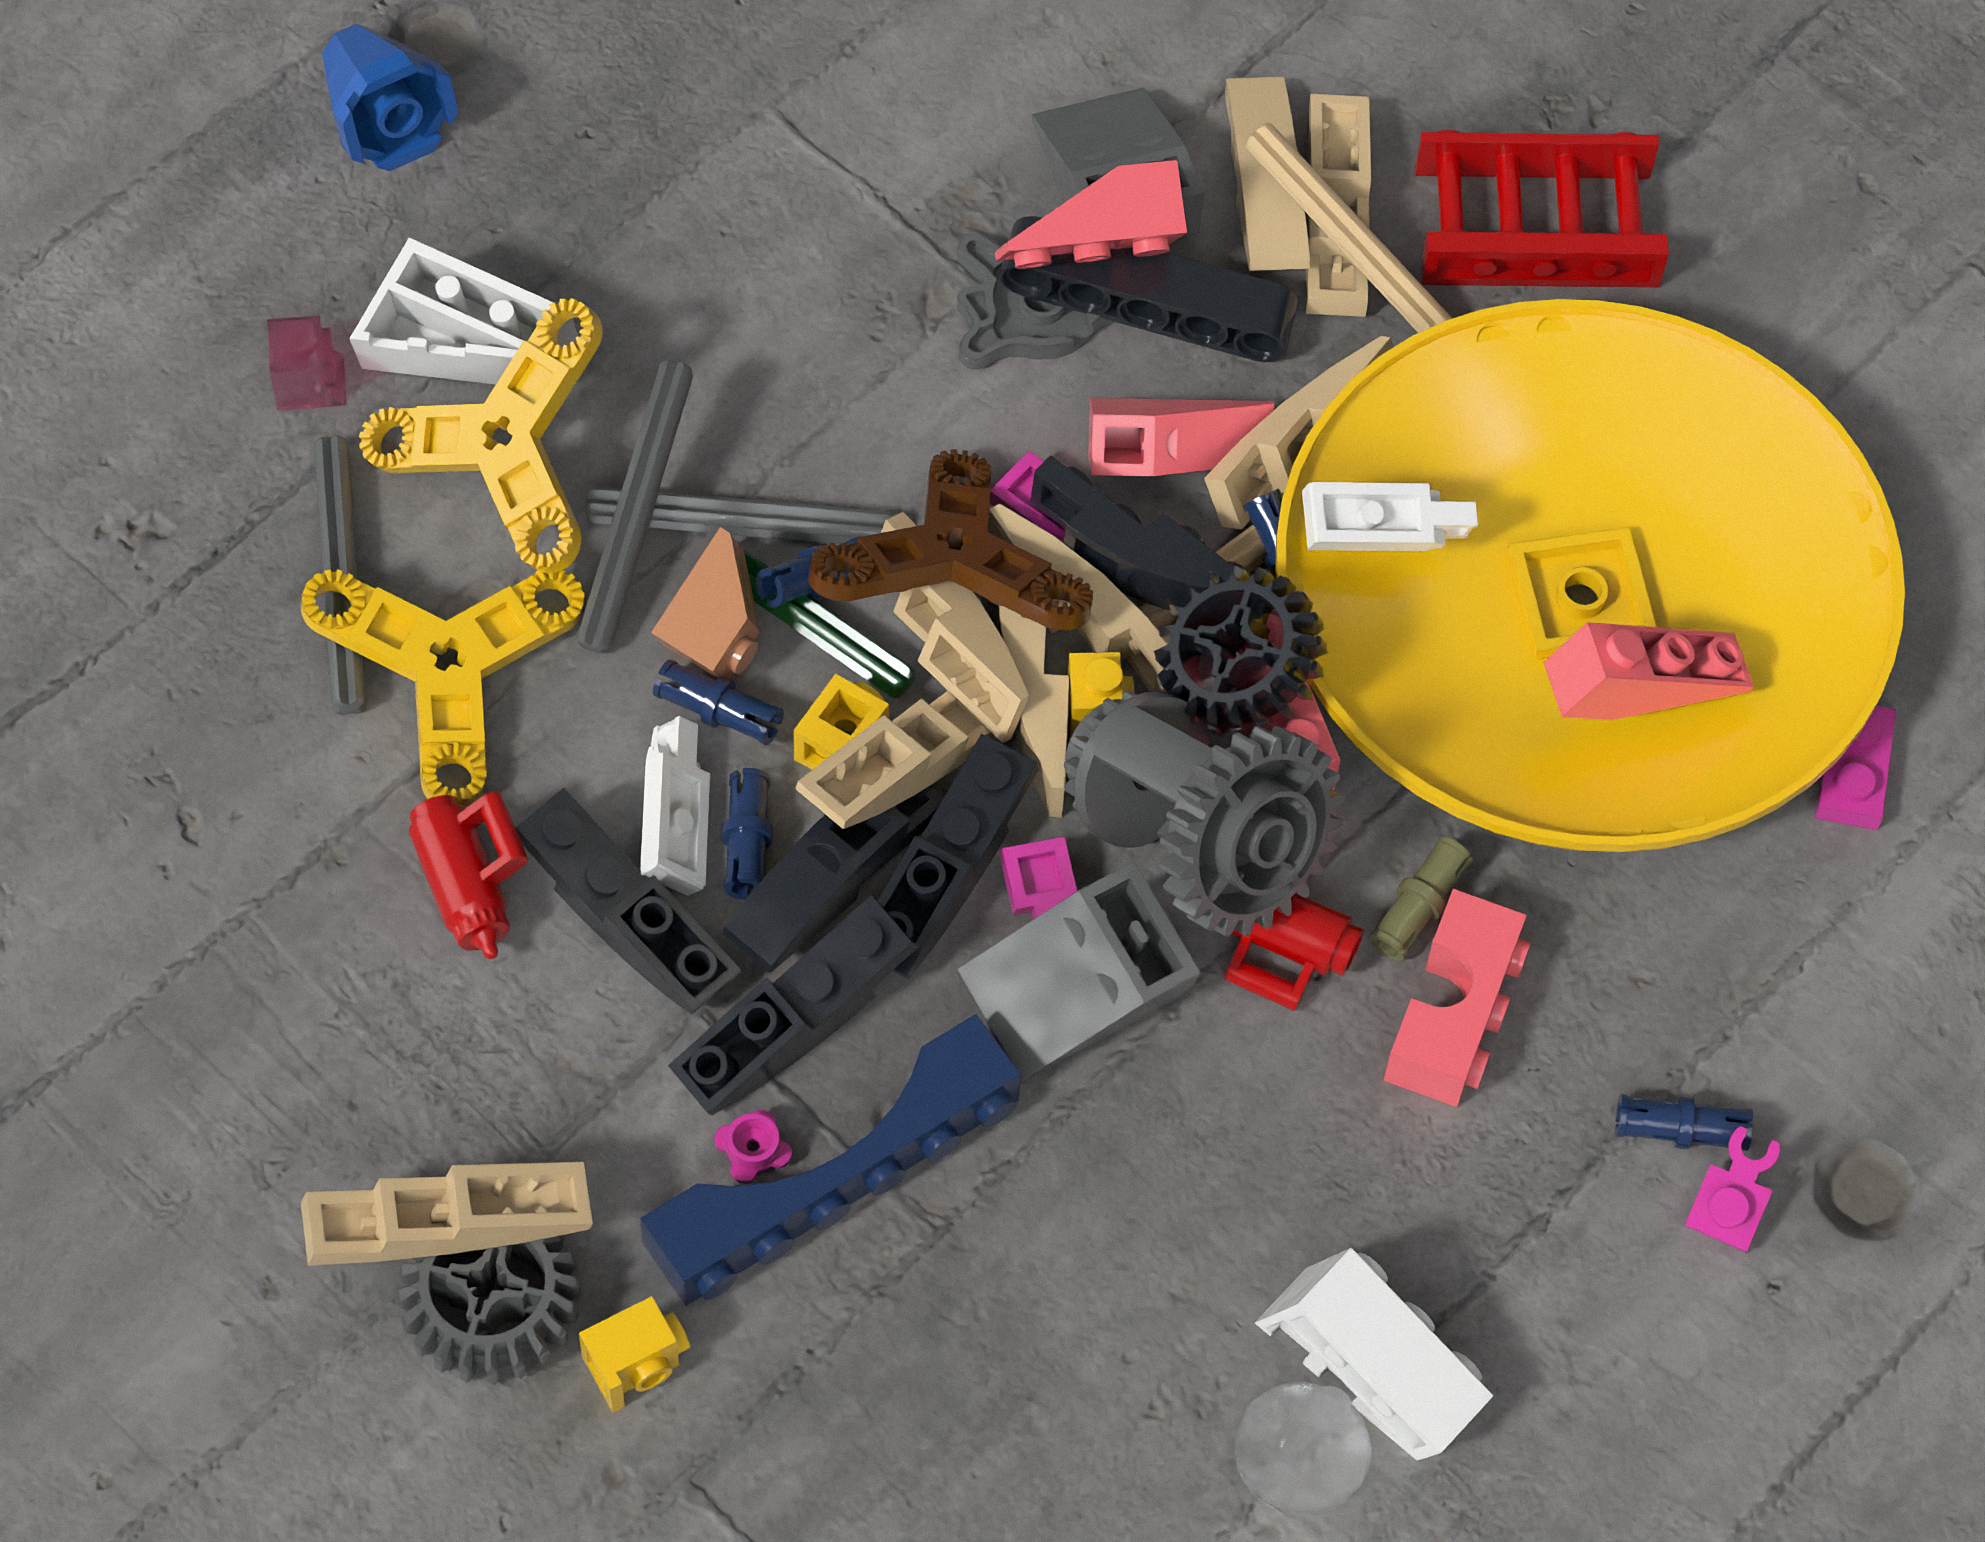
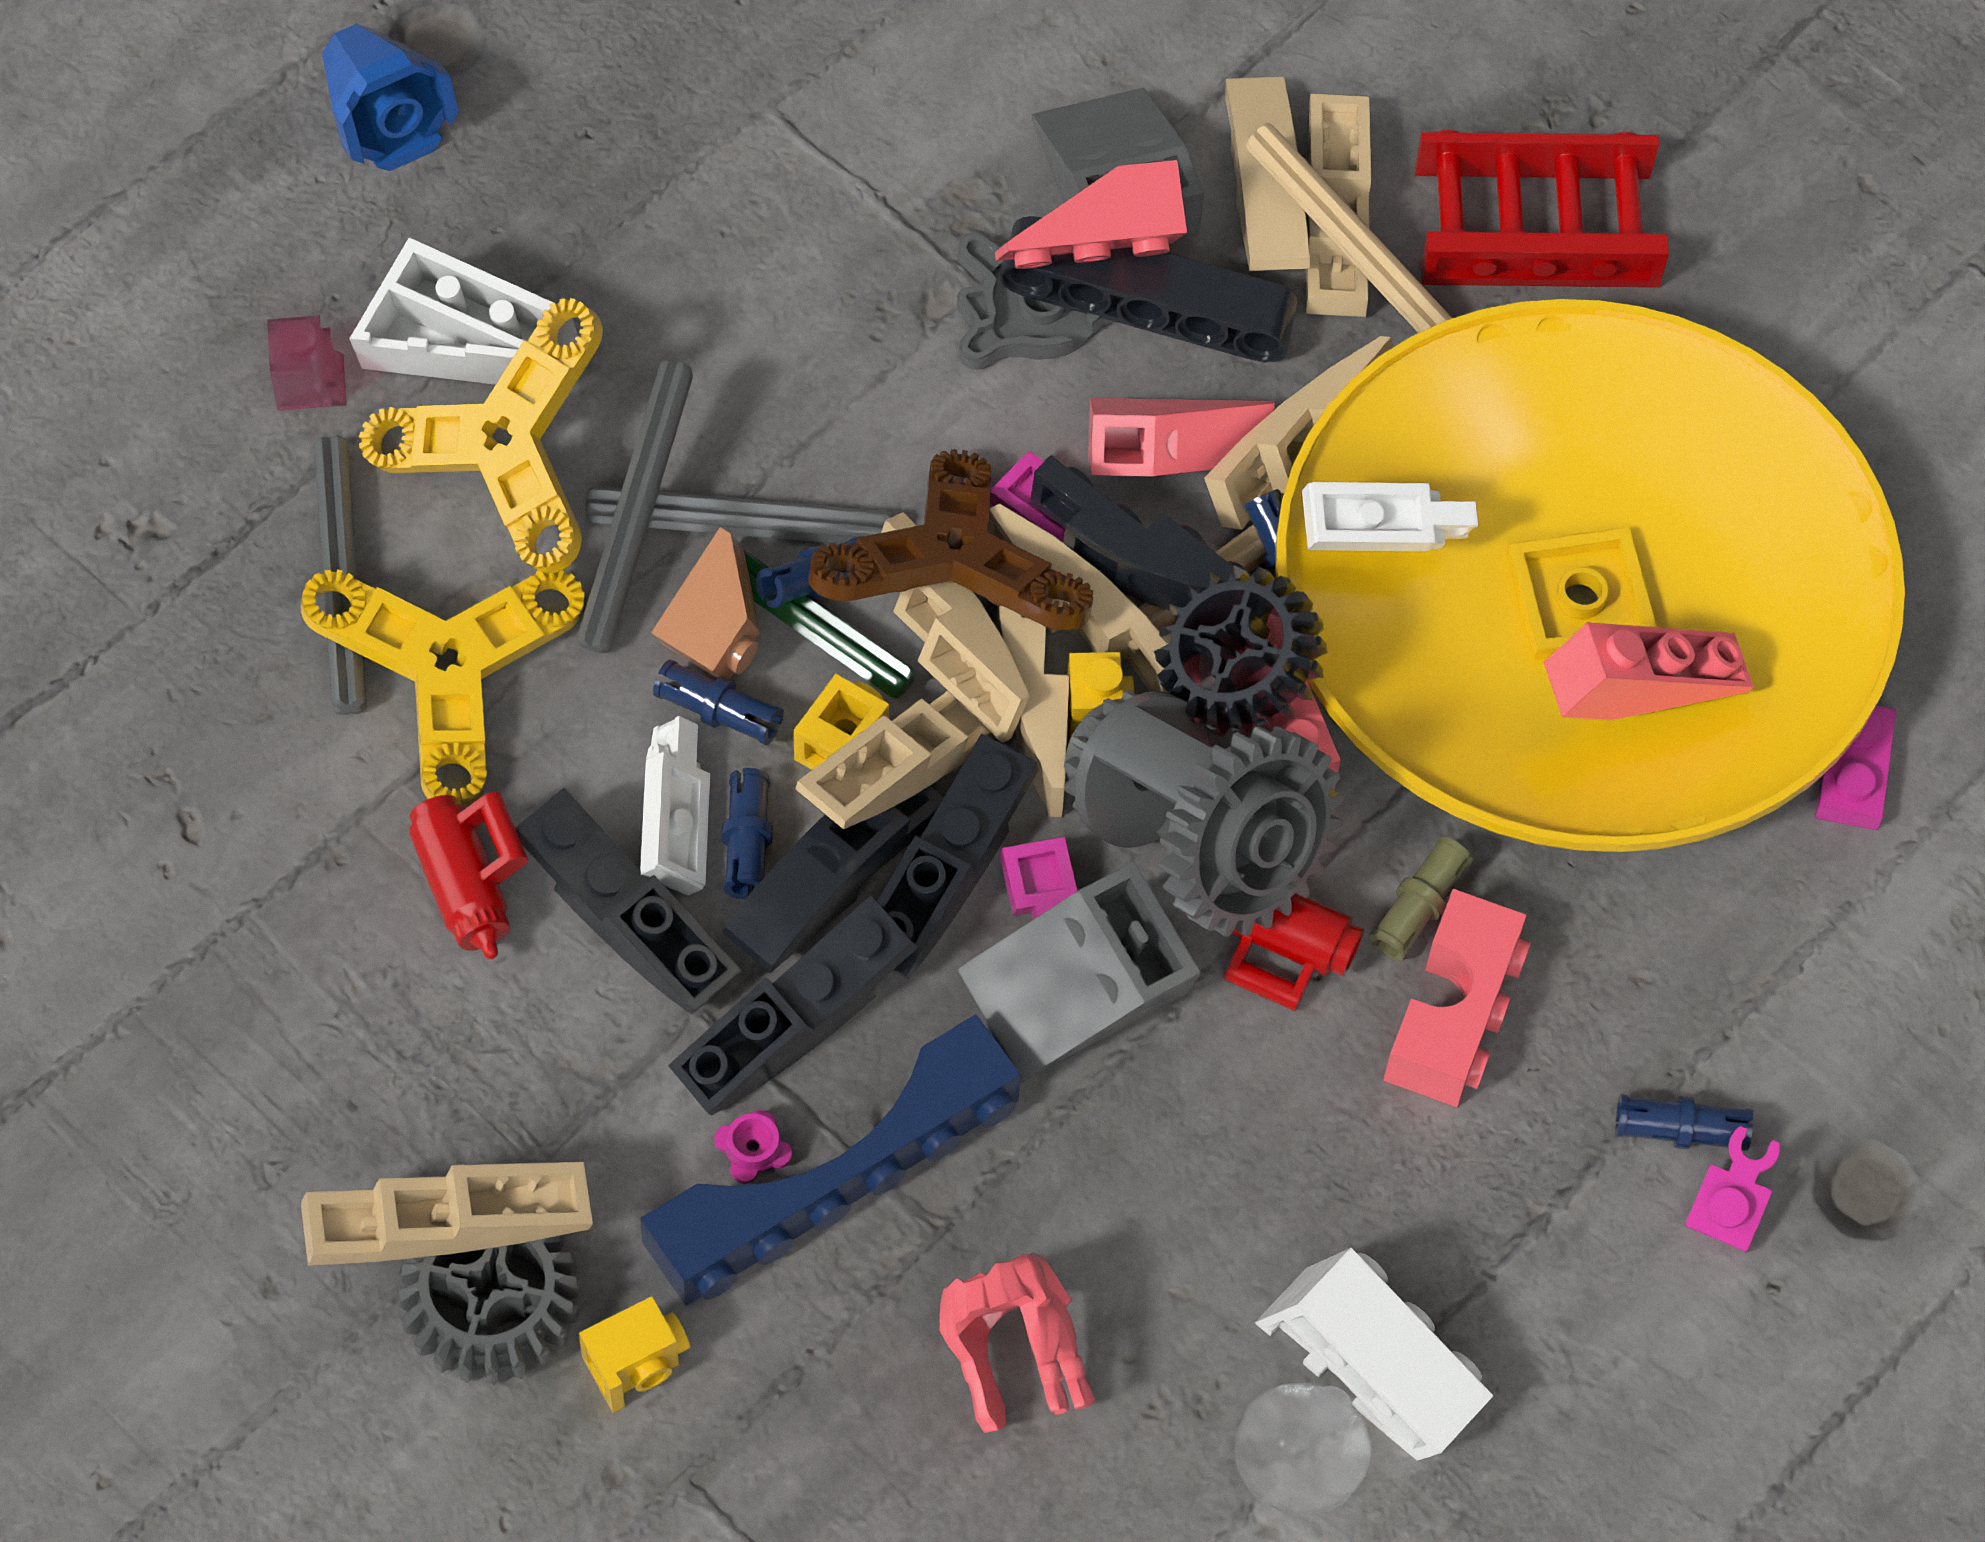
none -> coral piece [939,1252,1095,1433]

